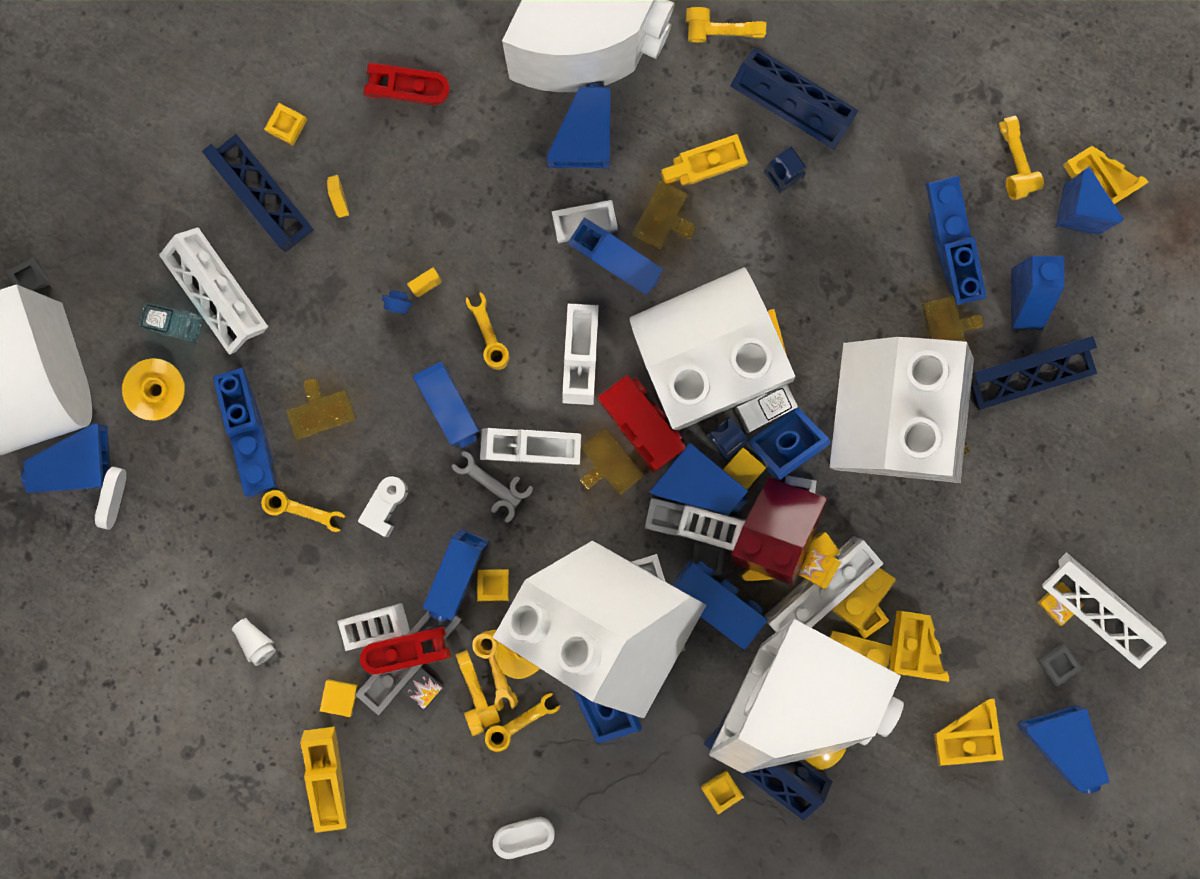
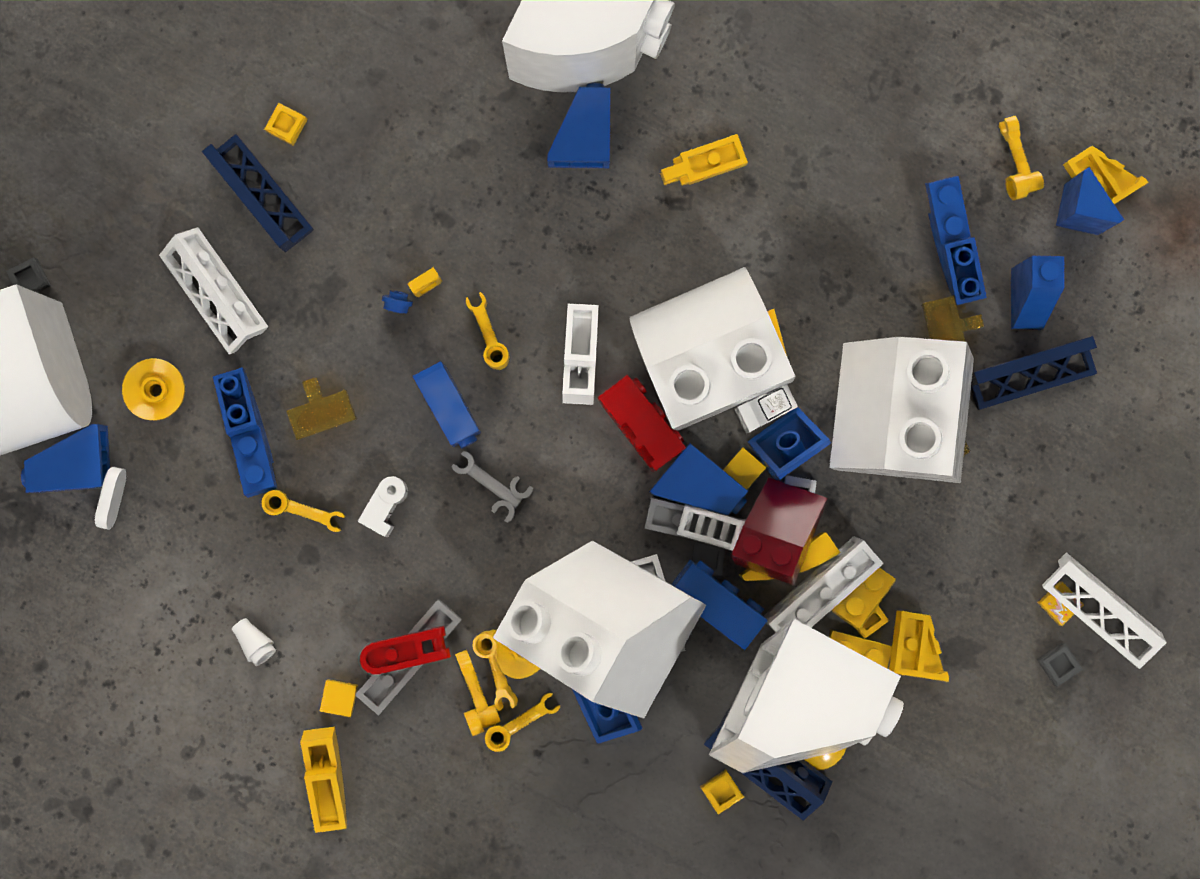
clear light blue leg [138,303,204,344] -> none
yellow tile [327,175,349,218] -> none
white slope [337,603,410,651] -> none
red plate [363,63,450,106] -> none
tile [401,667,445,712] -> none
blue slope [423,529,489,621] -> none
yellow tile [477,569,509,601] -> none
white slope [480,428,581,465] -> none
white tile [493,817,555,859] -> none
white tile [552,200,618,243] -> none
blue slope [568,217,664,295] -> none
clear yellow plate [580,428,644,496] -> none
clear yellow plate [632,180,696,251] -> none
yellow brick [685,7,766,43] -> none
dark blue leg [706,417,747,460] -> none
dark blue fence [730,47,859,150] -> none
dark blue leg [764,147,807,194] -> none
yellow tile [799,547,842,590] -> none
yellow wing [934,699,1003,766] -> none
blue slope [1018,705,1110,794] -> none

